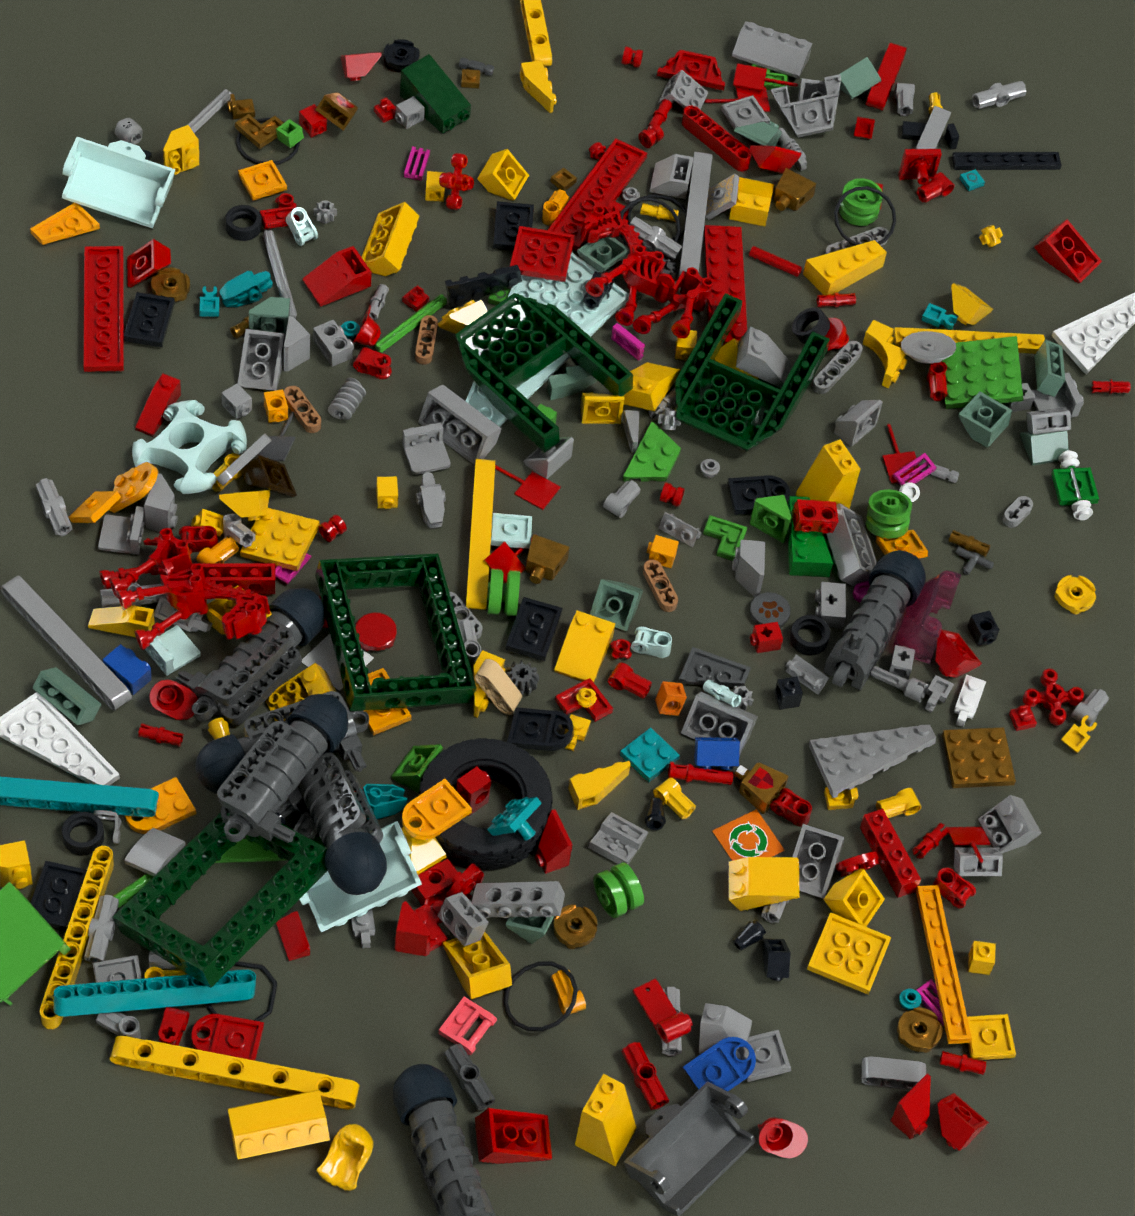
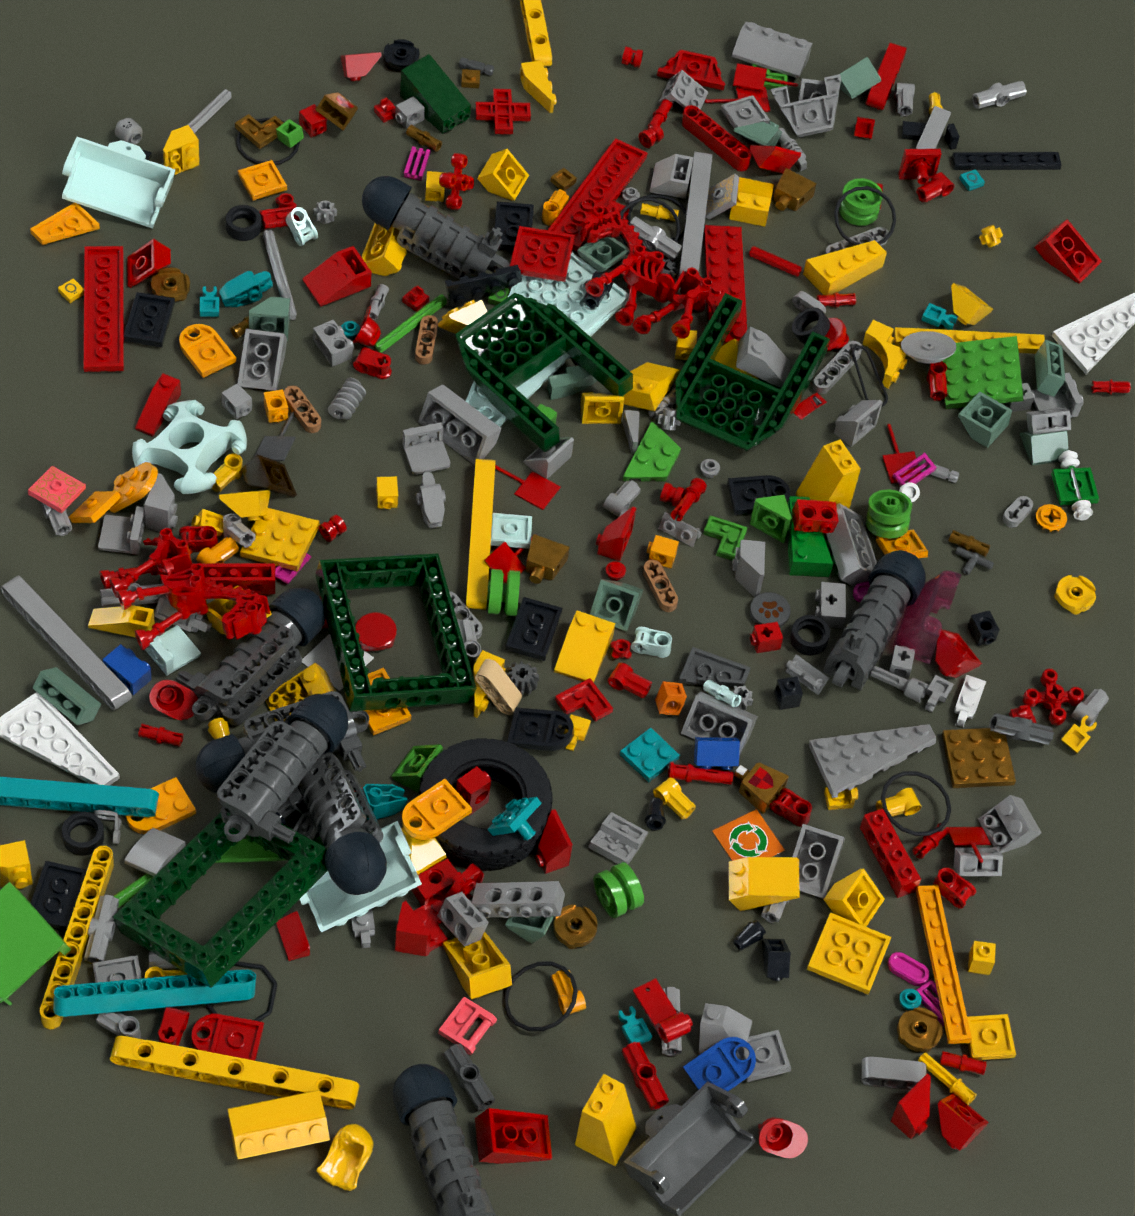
light grey beam [216,433,272,486] -> none
pearl gold bracket [227,94,255,120] -> none
light grey slope [284,316,310,372] -> none
yellow slope [568,761,631,810] -> none
yellow plate [576,688,597,708] -> none
red plate [589,142,606,159] -> none
dark pink tile [611,323,645,361] -> none
red tile [836,851,879,877] -> none
none -> coral plate [28,466,86,513]
none -> yellow tile [58,278,84,303]
none -> light orange plate [179,324,236,378]
none -> dark grey piece [362,176,510,279]
none -> pearl gold pin [406,125,442,152]
none -> red plate [475,89,531,134]
none -> red slope [596,507,637,561]
none -> red plate [606,561,626,581]
none -> teal plate [618,1006,652,1044]
none -> red pin [671,478,707,521]
none -> light grey beam [792,291,826,314]
none -> red sticker [794,393,827,420]
none -> black piece [852,346,888,407]
none -> black piece [881,771,951,836]
none -> dark pink tile [887,952,930,986]
none -> yellow axle [918,1053,977,1105]
none -> dark grey piece [989,713,1054,745]
none -> light orange gear [1035,504,1067,532]

